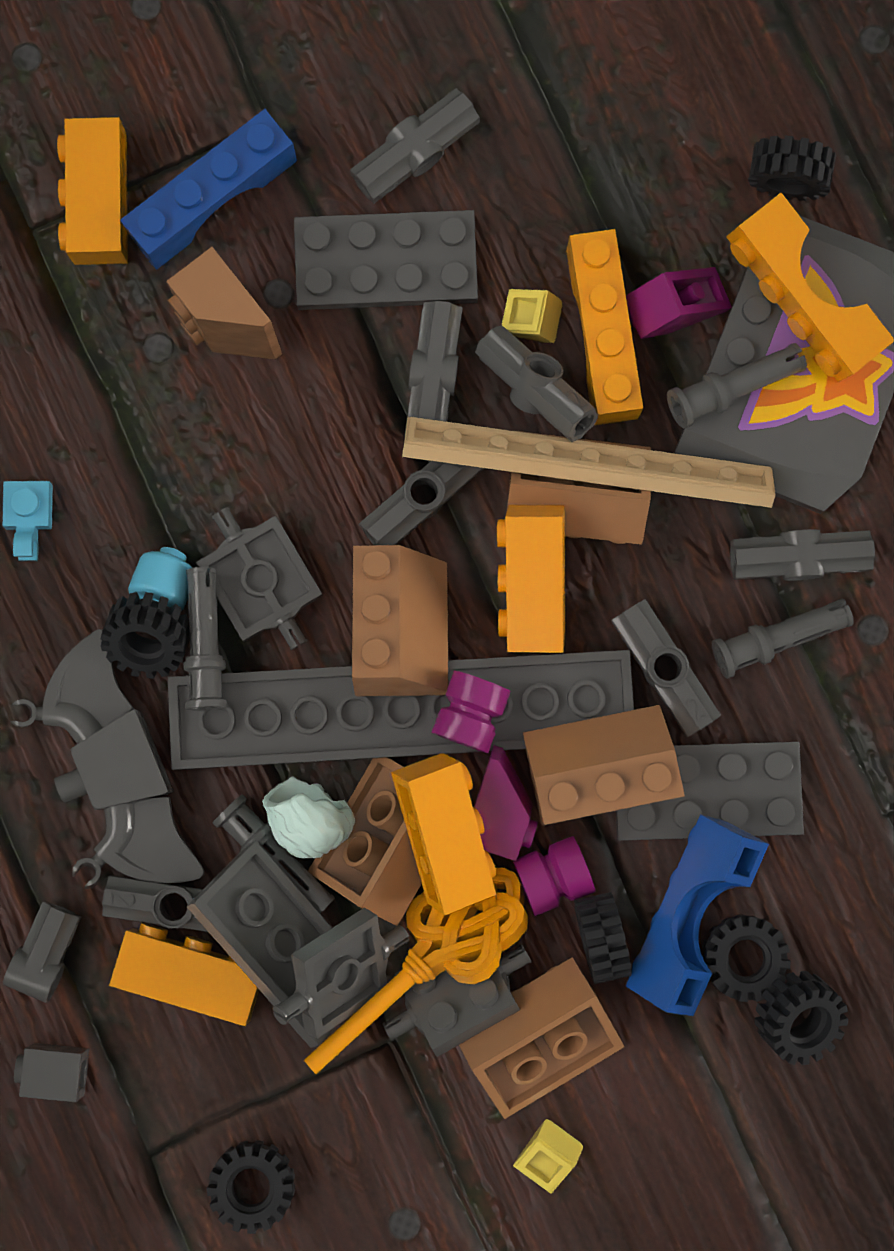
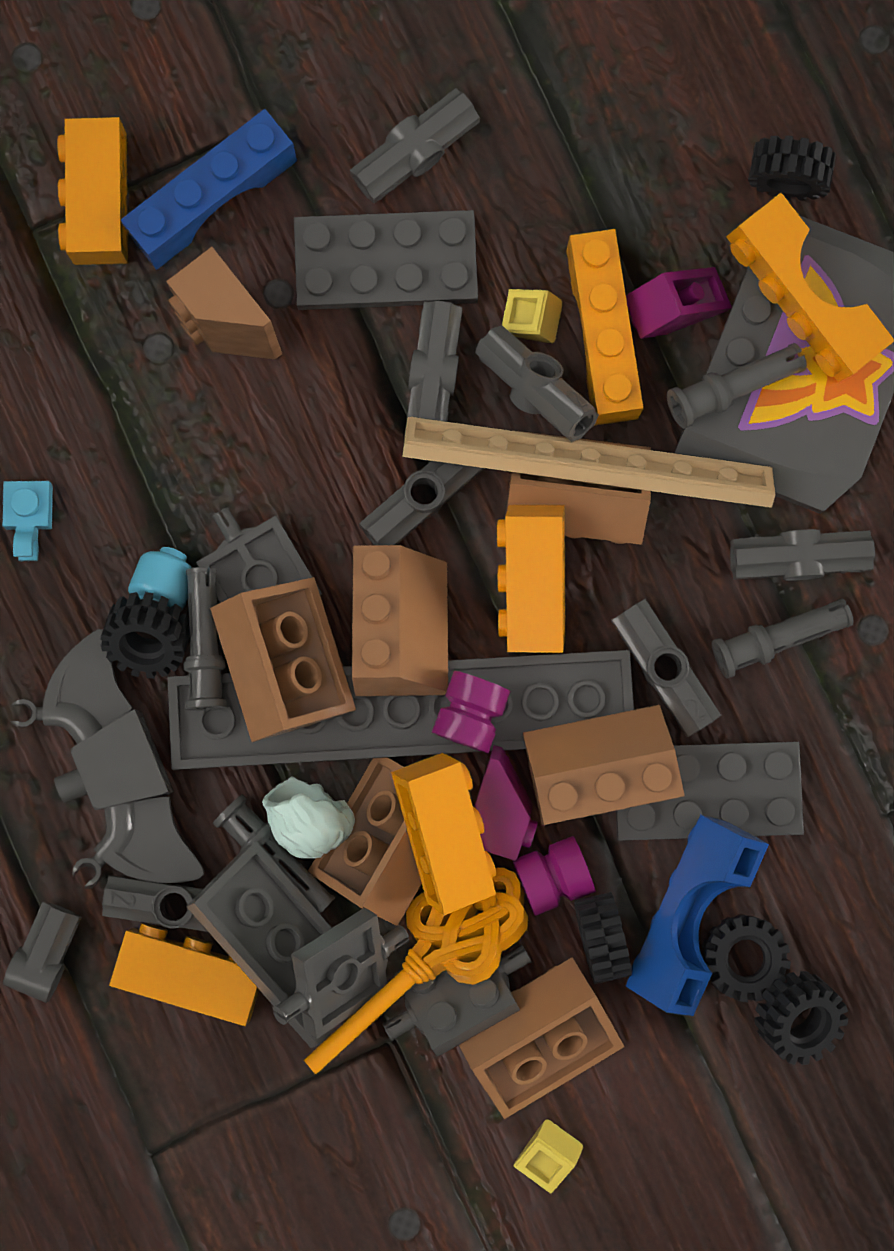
dark grey brick [14,1043,90,1102] -> none
black tyre [207,1140,295,1234] -> none
none -> medium nougat slope [210,577,356,742]

